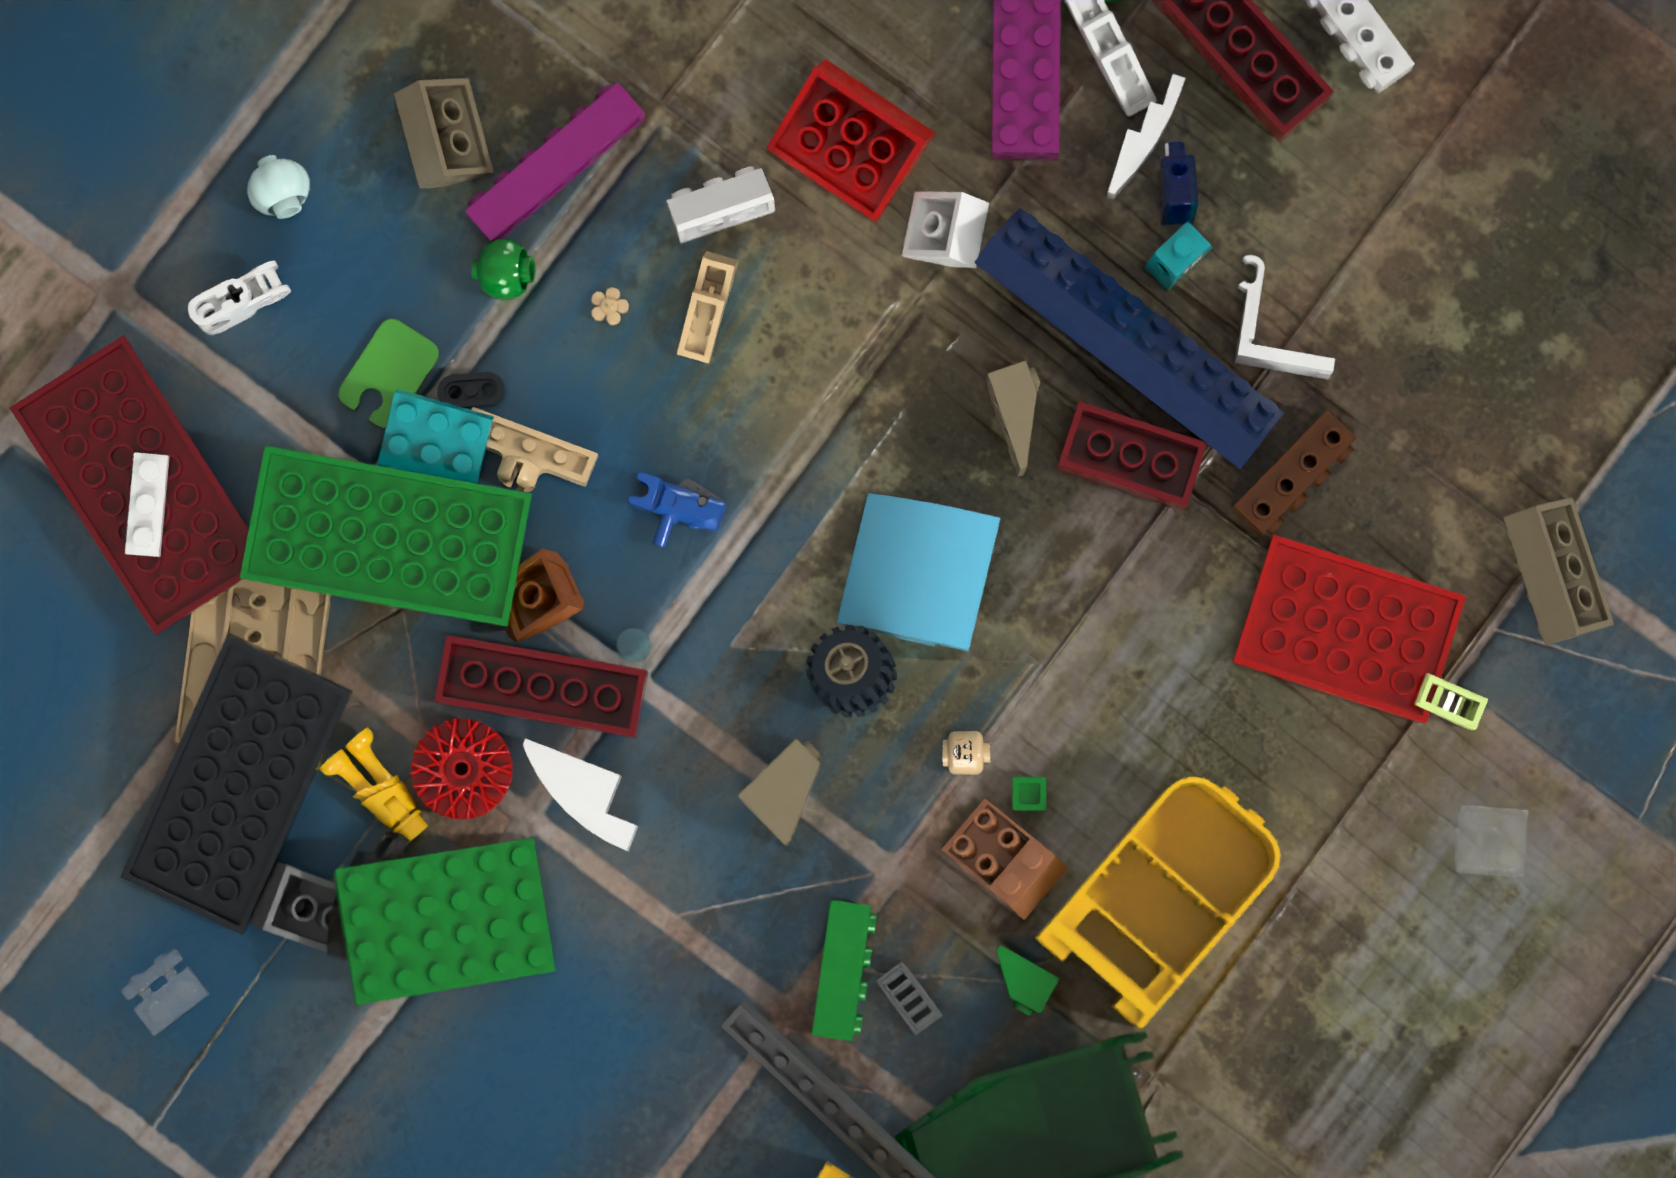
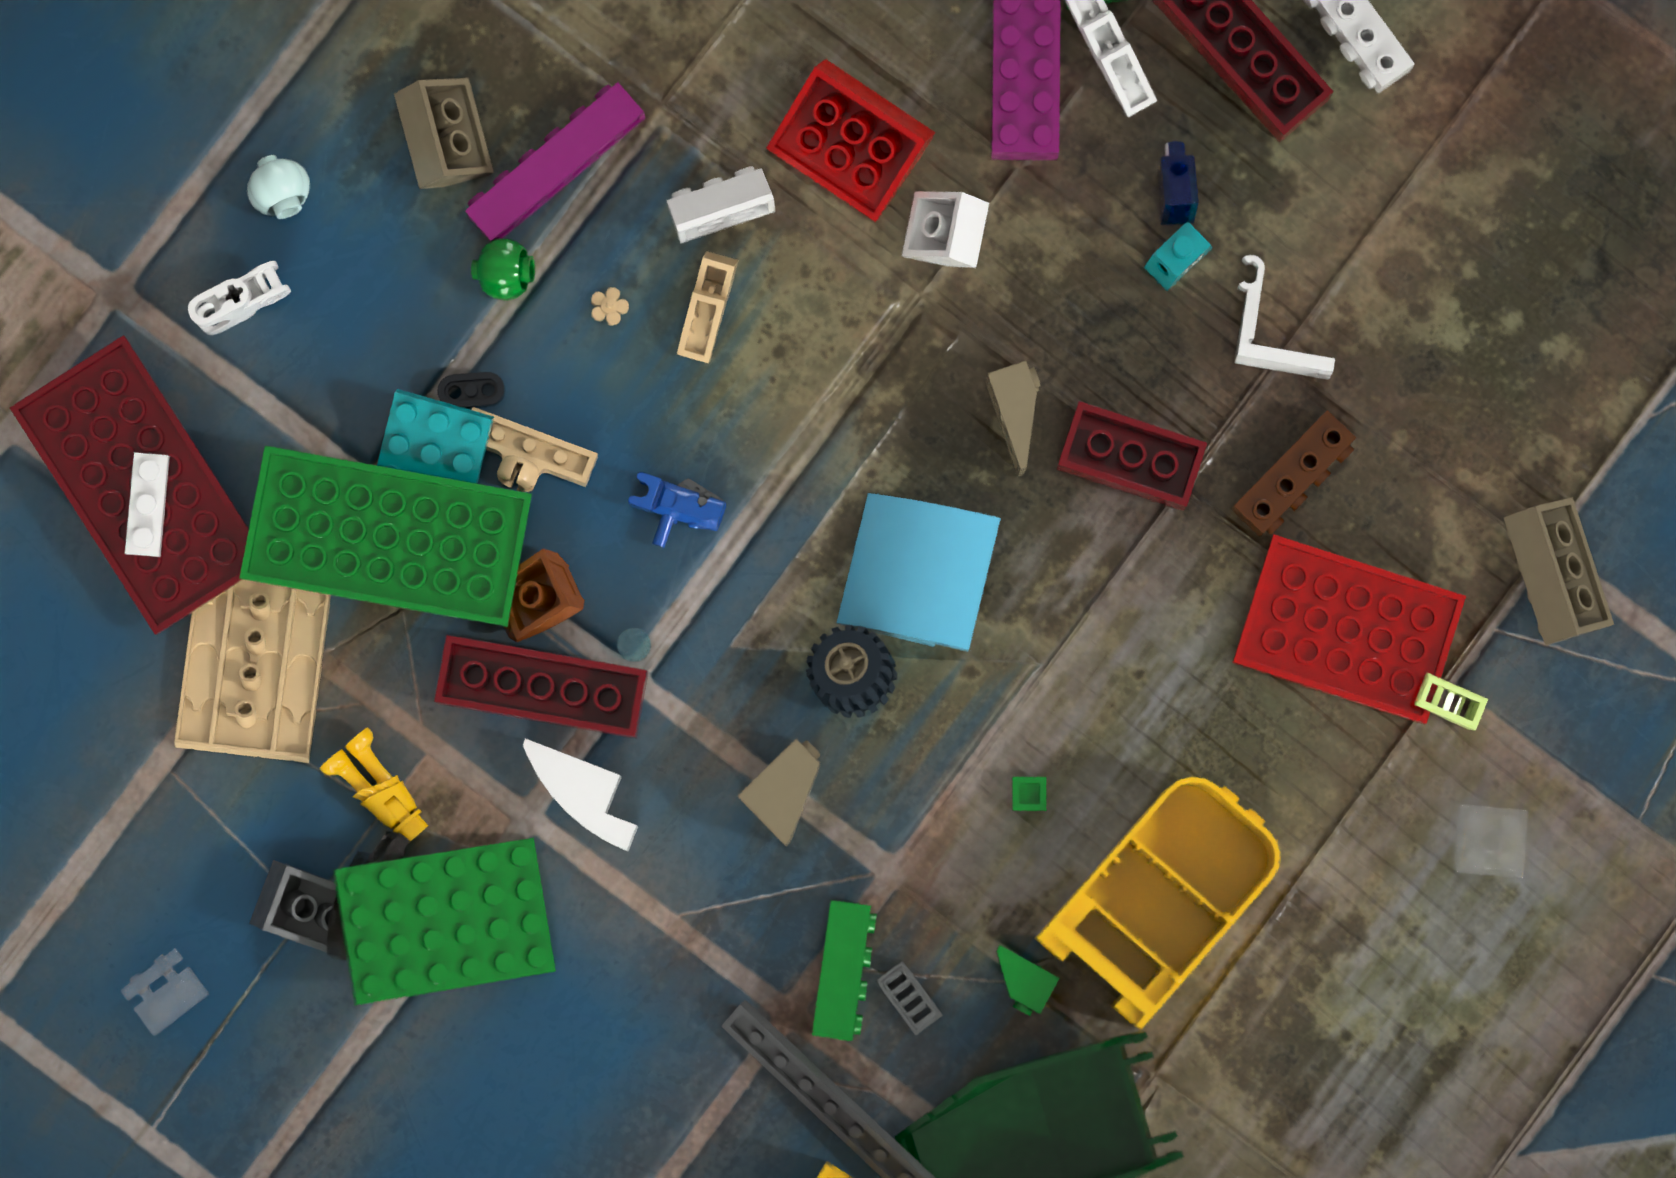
black plate [121,633,353,935] -> none
bright green piece [339,319,439,429] -> none
red wheel [411,718,513,820] -> none
nougat slope [941,799,1068,920] -> none
tan head [943,731,990,775] -> none
dark blue brick [974,208,1284,469] -> none
white slope [1106,74,1185,200] -> none

